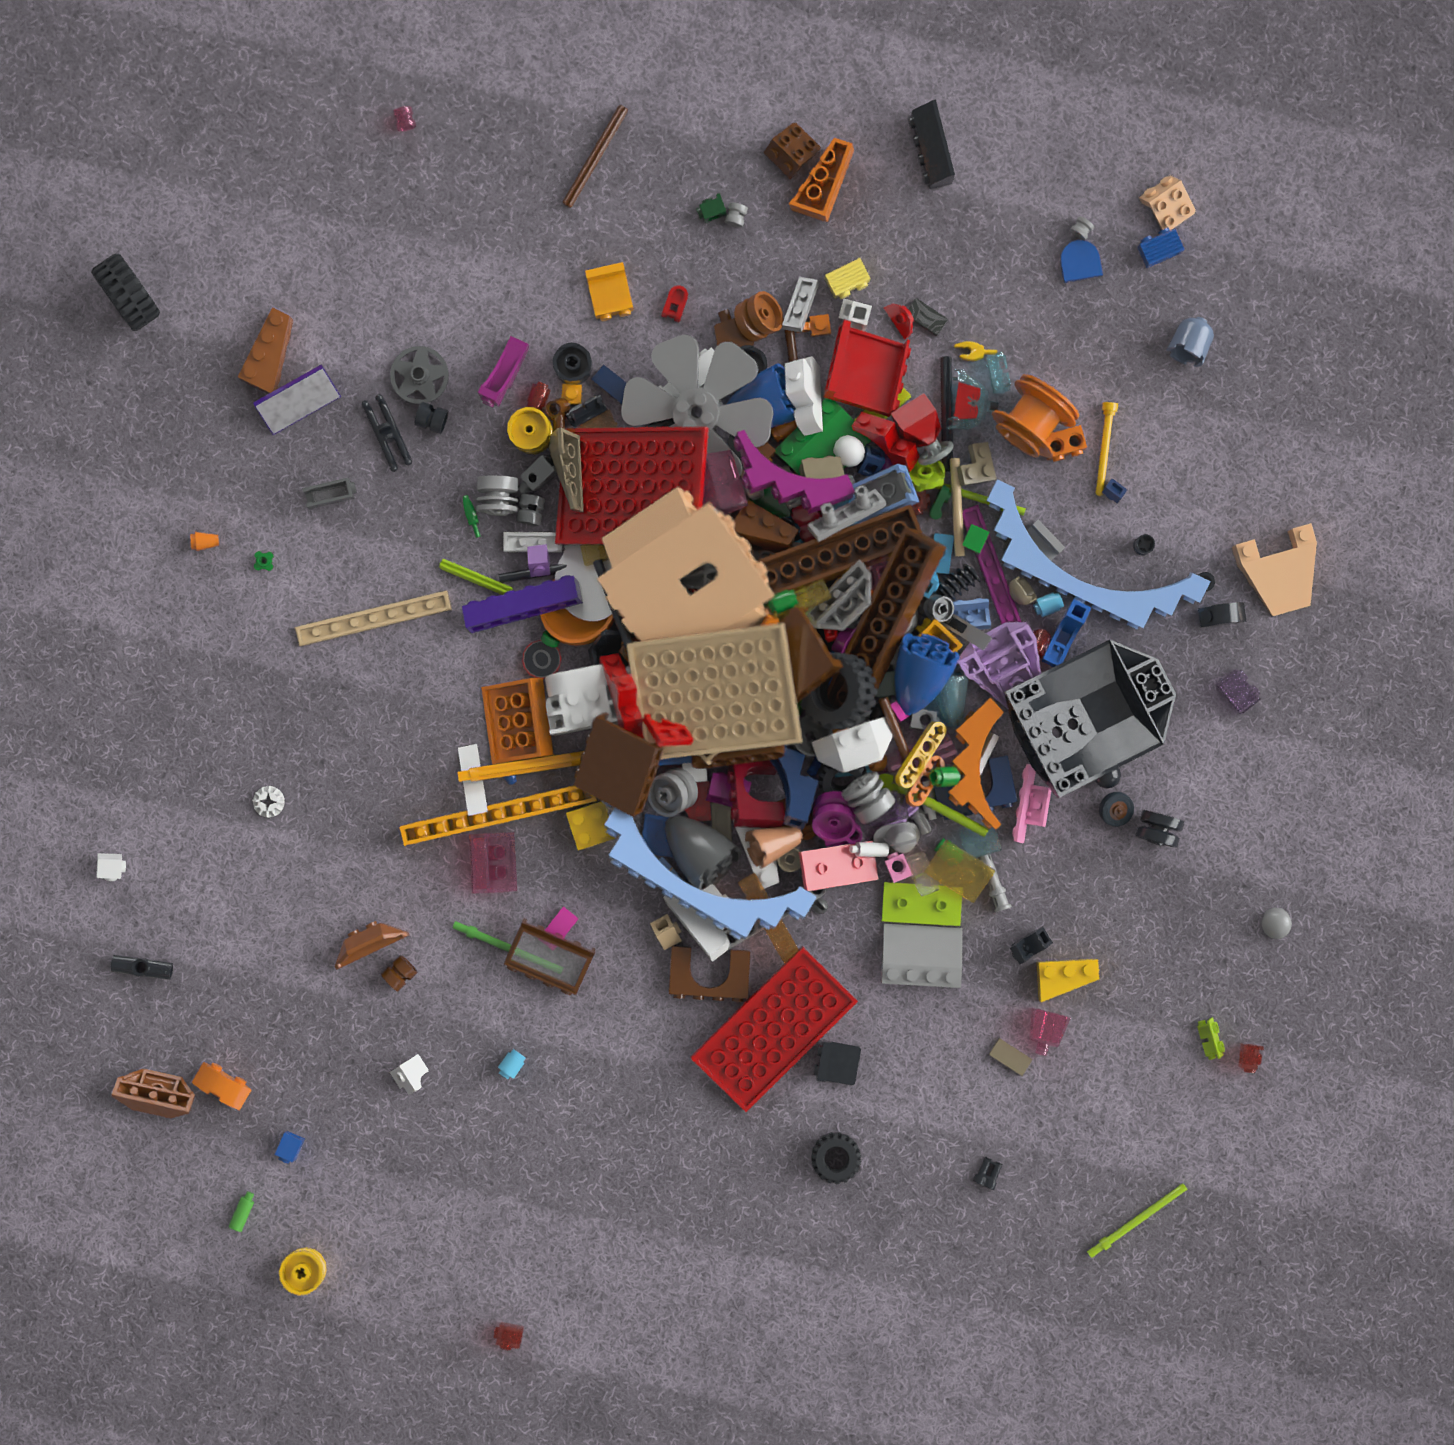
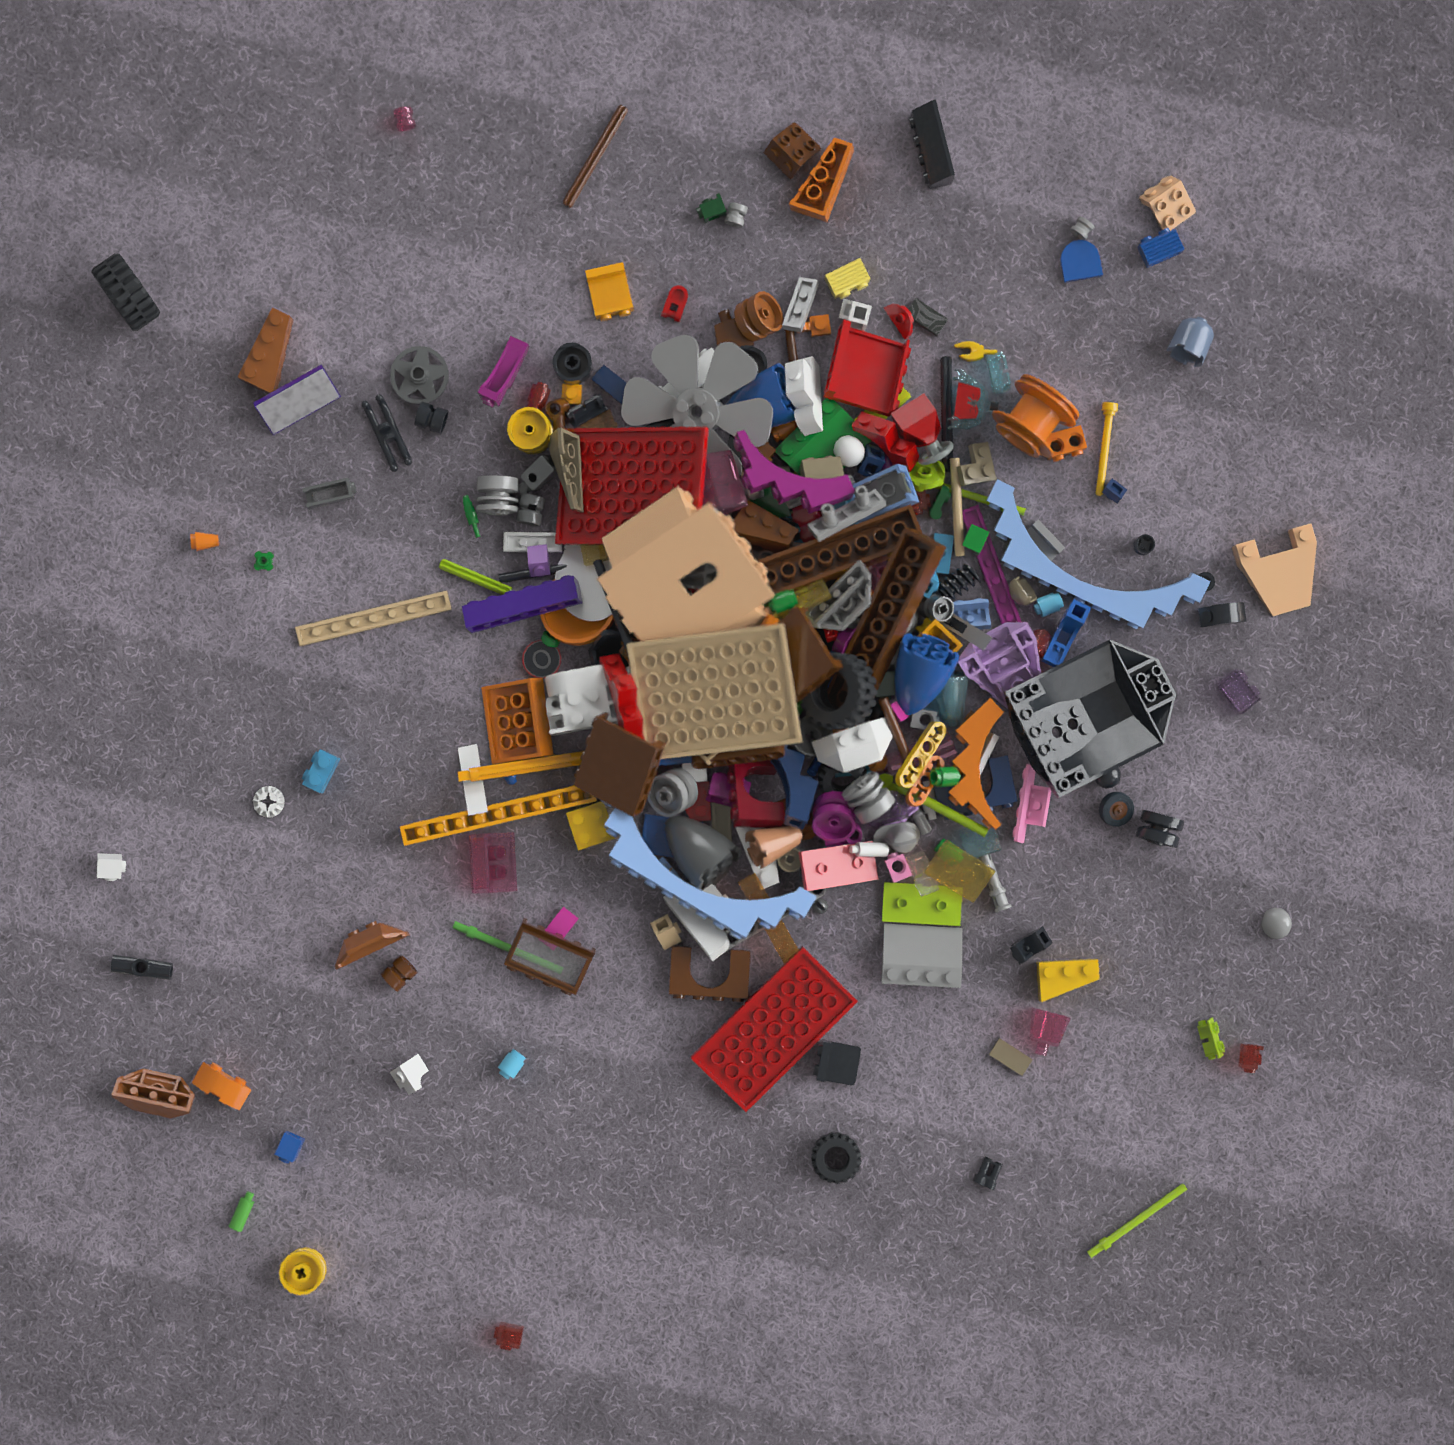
red wing [642,714,694,746] -> none
none -> dark azure brick [302,749,341,794]

